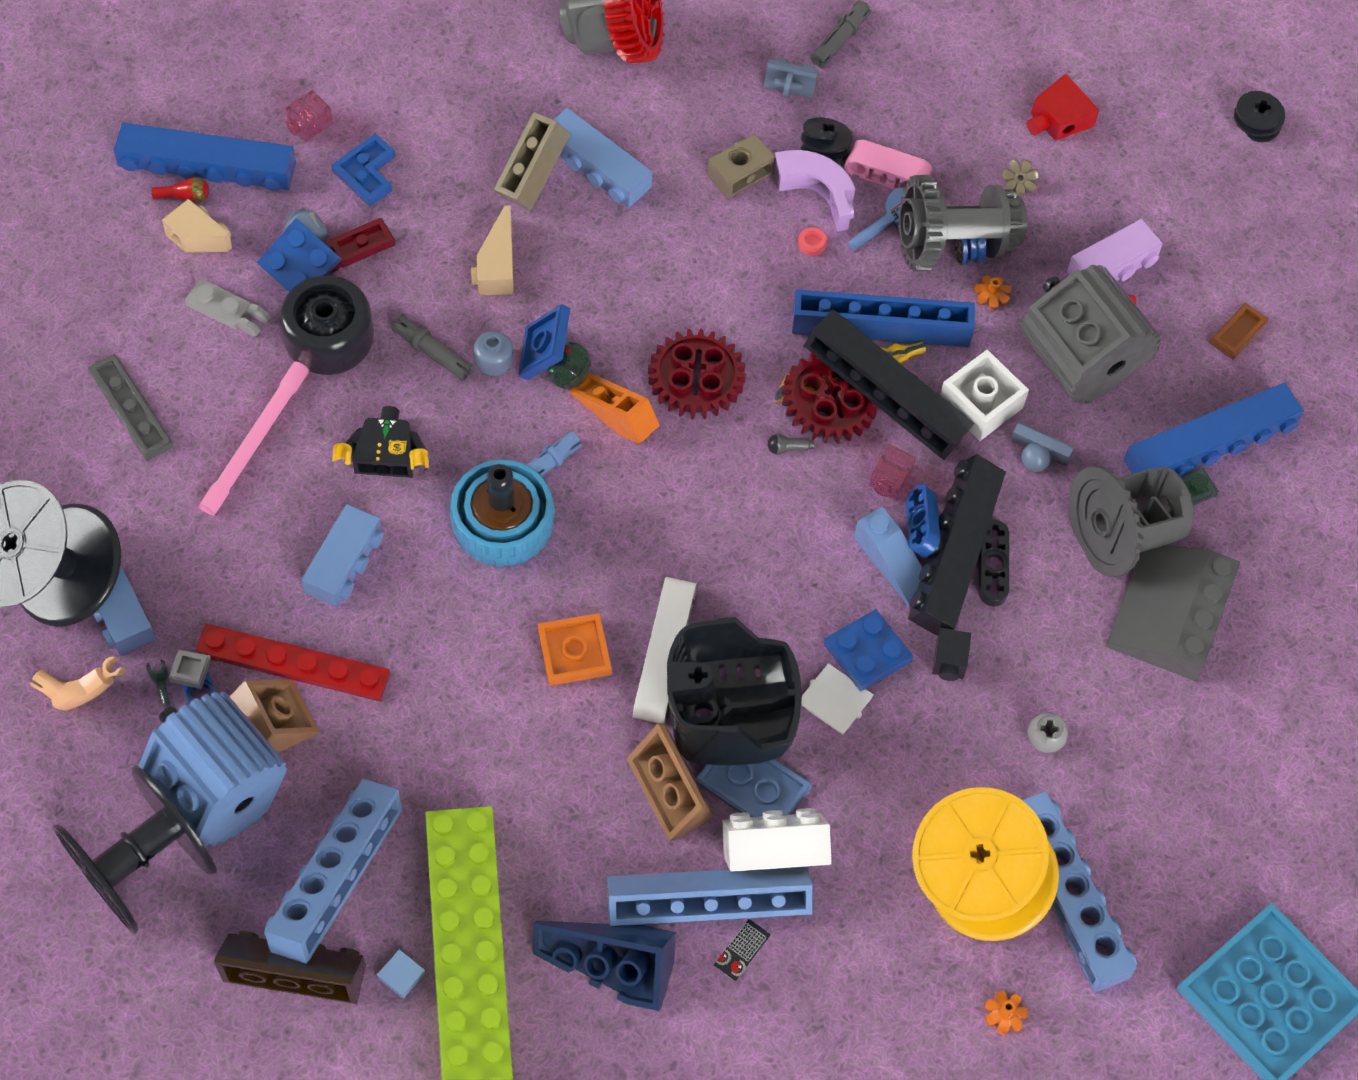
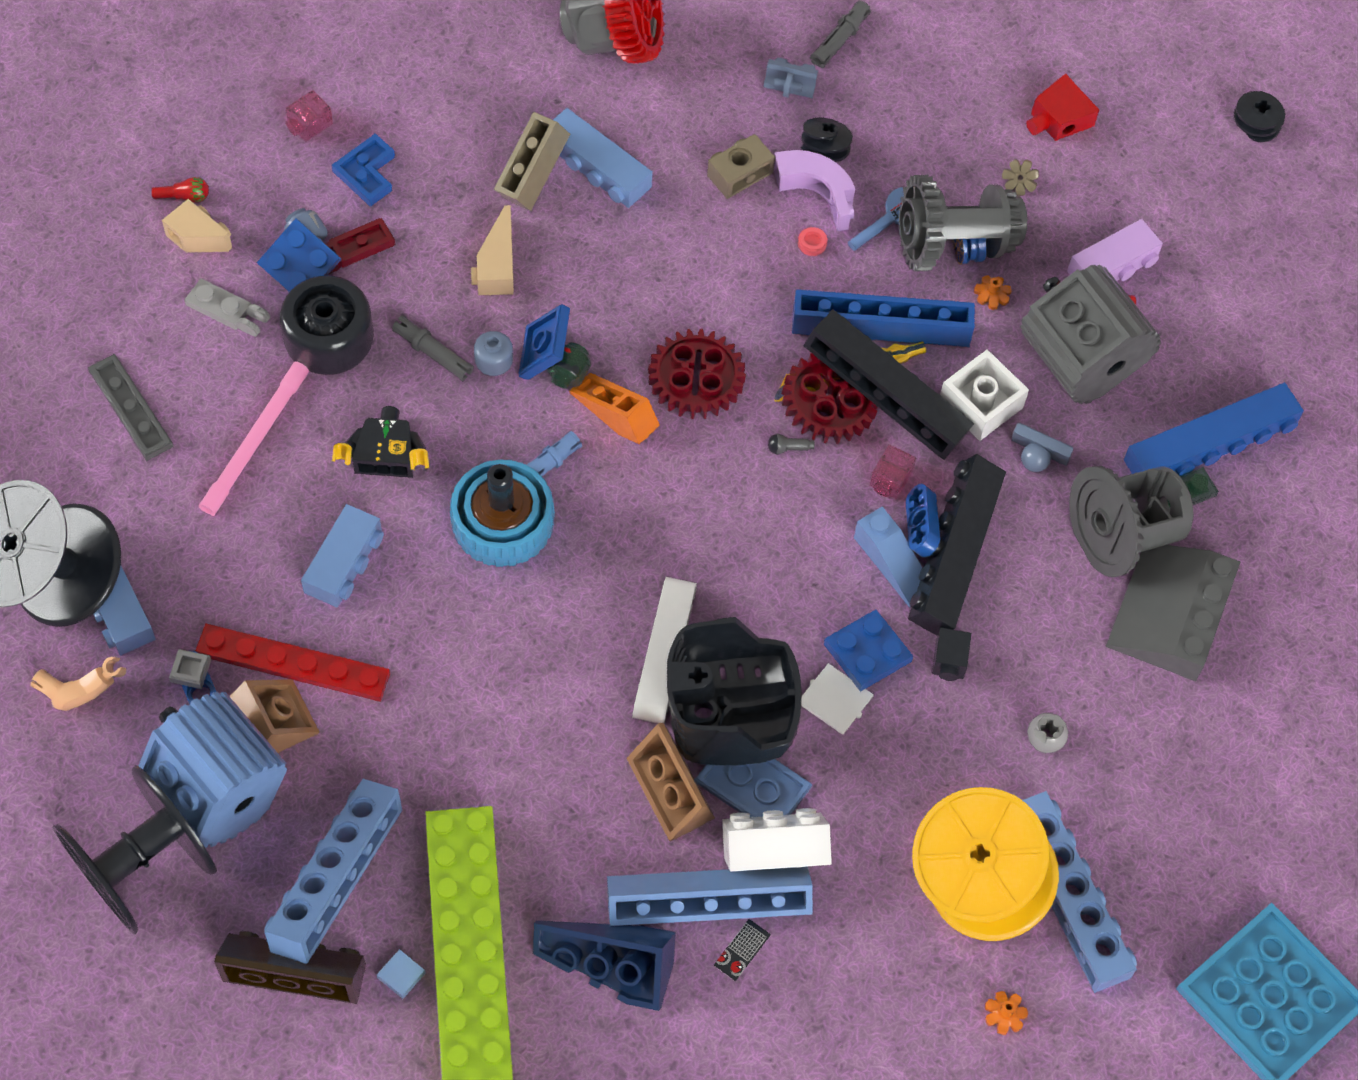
blue brick [114,122,296,191] -> none
hand [146,659,170,707] -> none
orange plate [537,613,612,686] -> none
bright pink beam [844,140,932,189] -> none
black beam [979,520,1009,607] -> none
dark orange tile [1209,302,1269,360] -> none

